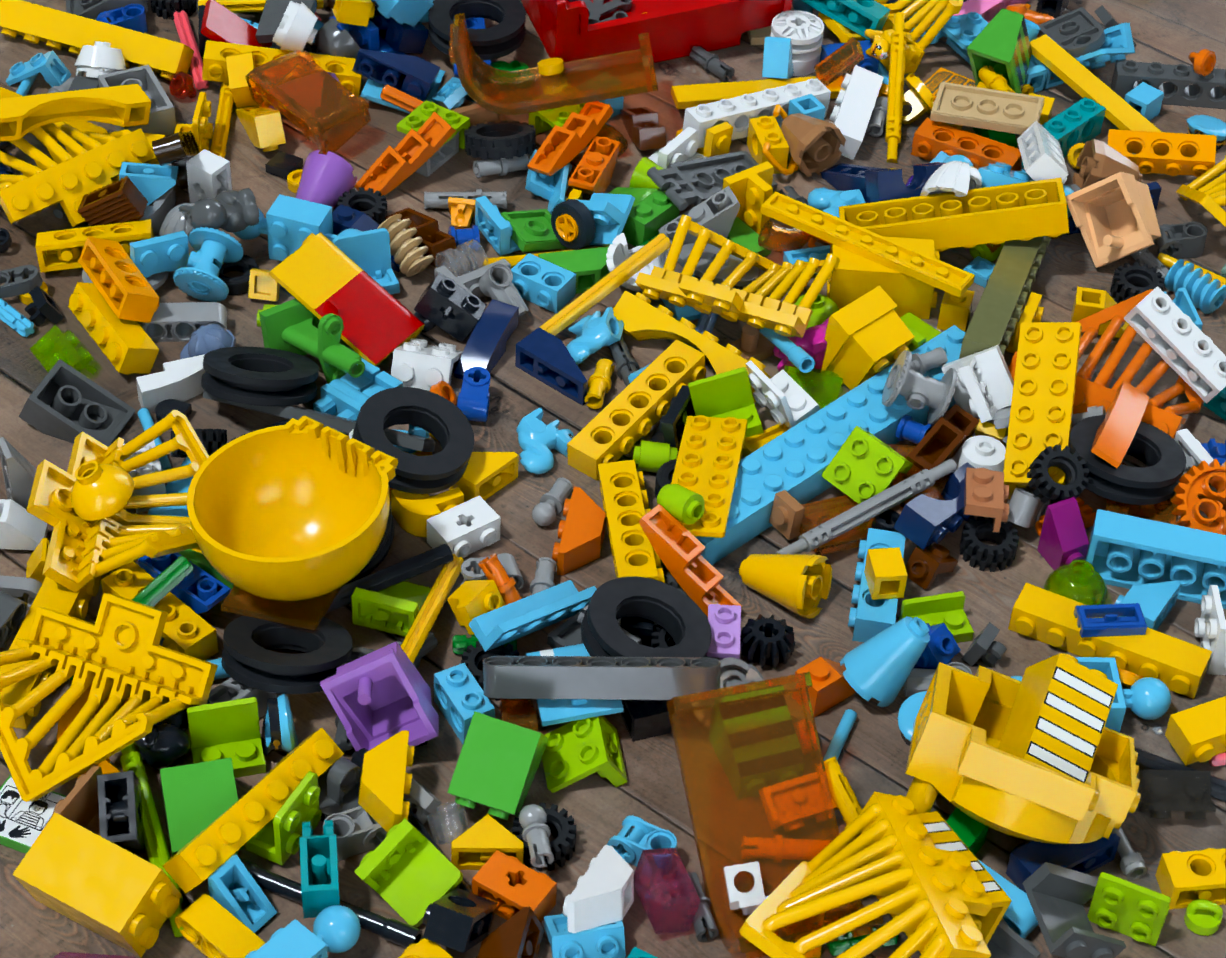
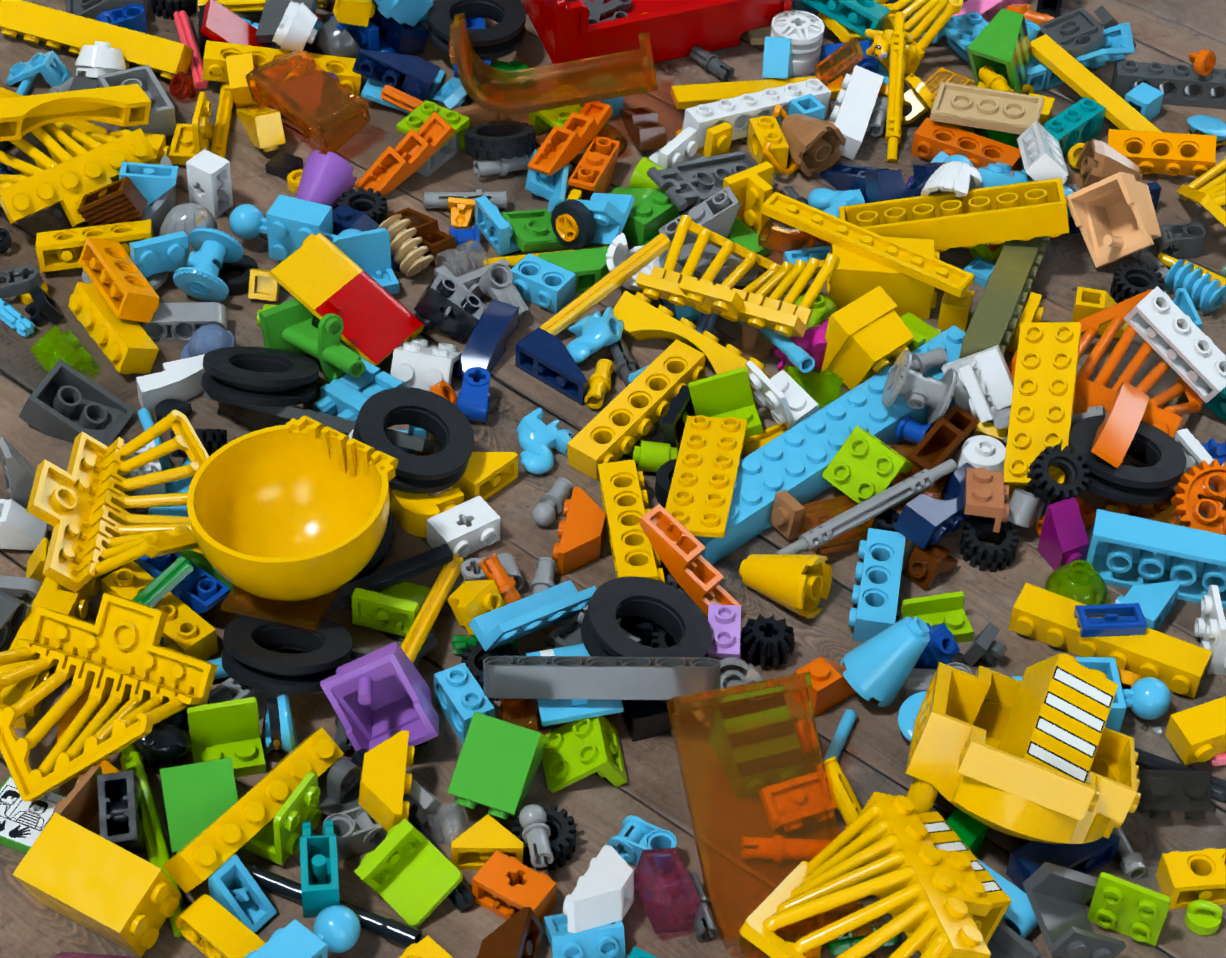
yellow piece [71,460,134,521] -> none
dark brown beam [152,131,200,190] -> none
dark grey animal [178,188,259,236] -> none
black brick [423,888,497,953] -> none
yellow tile [537,58,564,76] -> none
lime brick [657,484,705,525] -> none
white bracket [723,861,768,915] -> none
yellow brick [864,547,908,600] -> none

